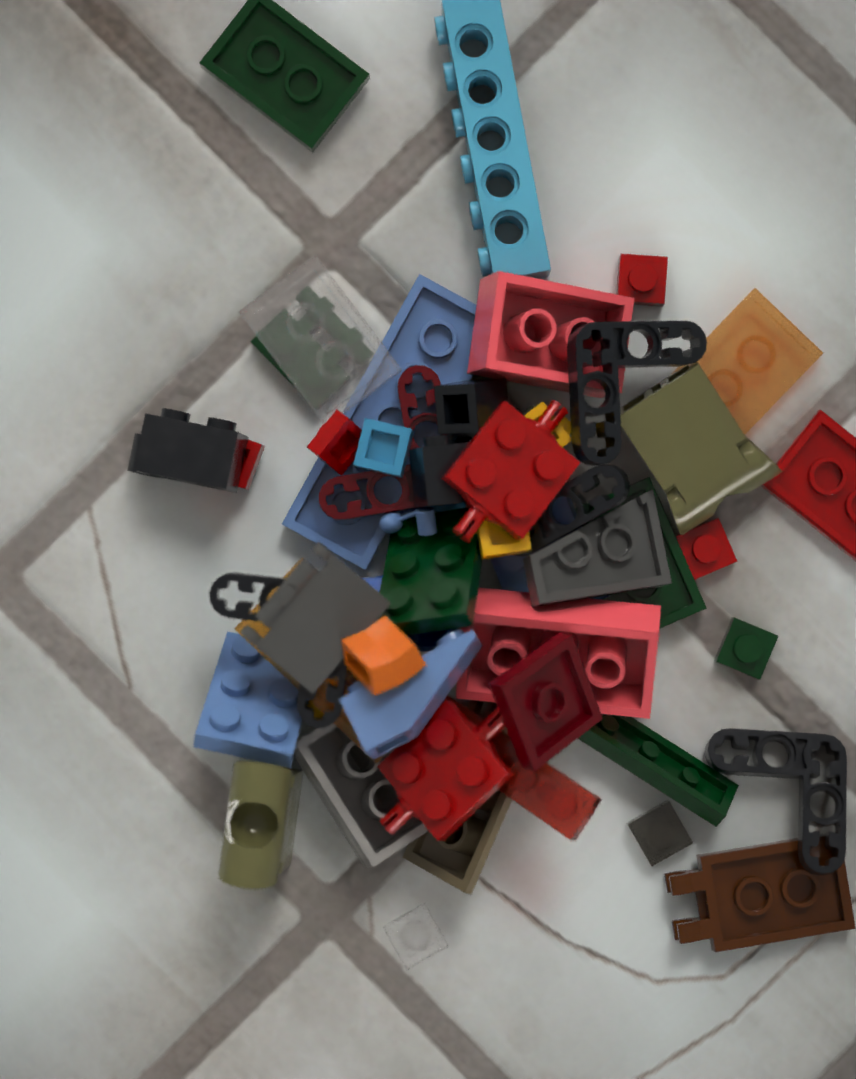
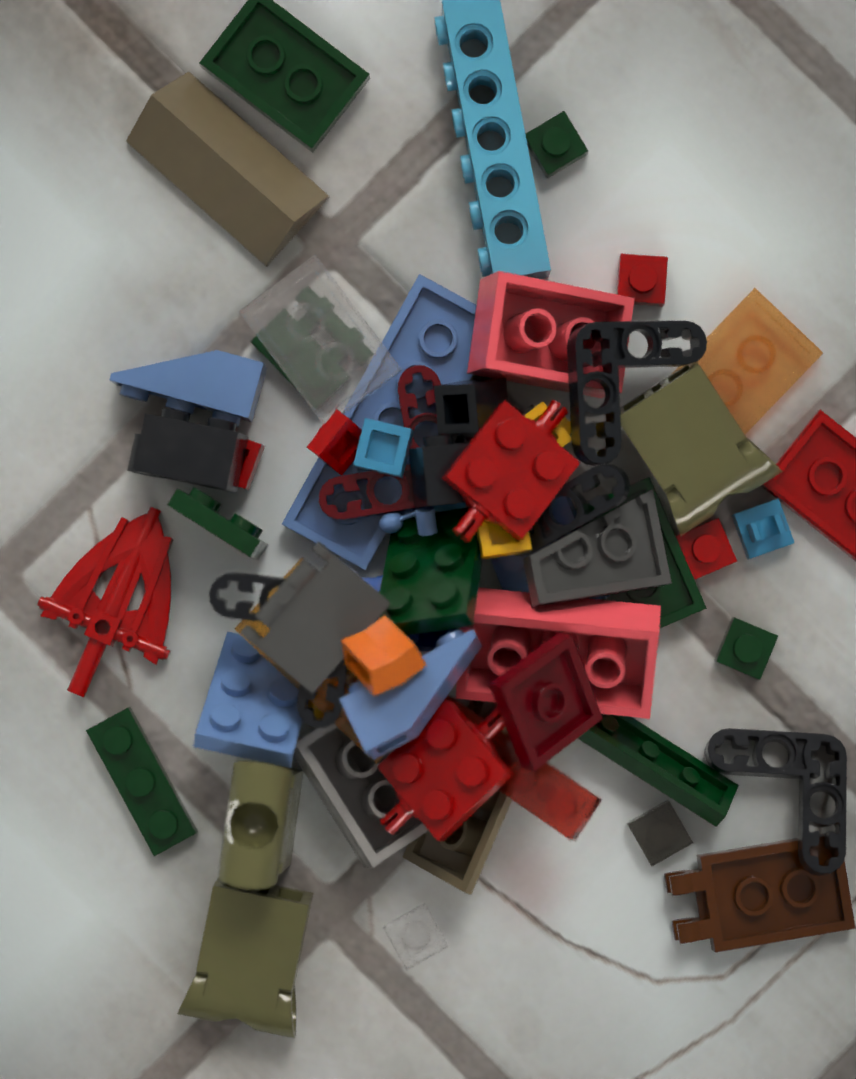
none -> red bar [37,507,173,697]
none -> dark green plate [86,707,198,856]
none -> medium blue slope [109,350,267,427]
none -> dark tan slope [126,71,329,267]
none -> dark green plate [167,487,268,560]
none -> olive piece [177,877,314,1038]
none -> dark green plate [525,111,588,179]
none -> dark azure tile [731,498,795,559]

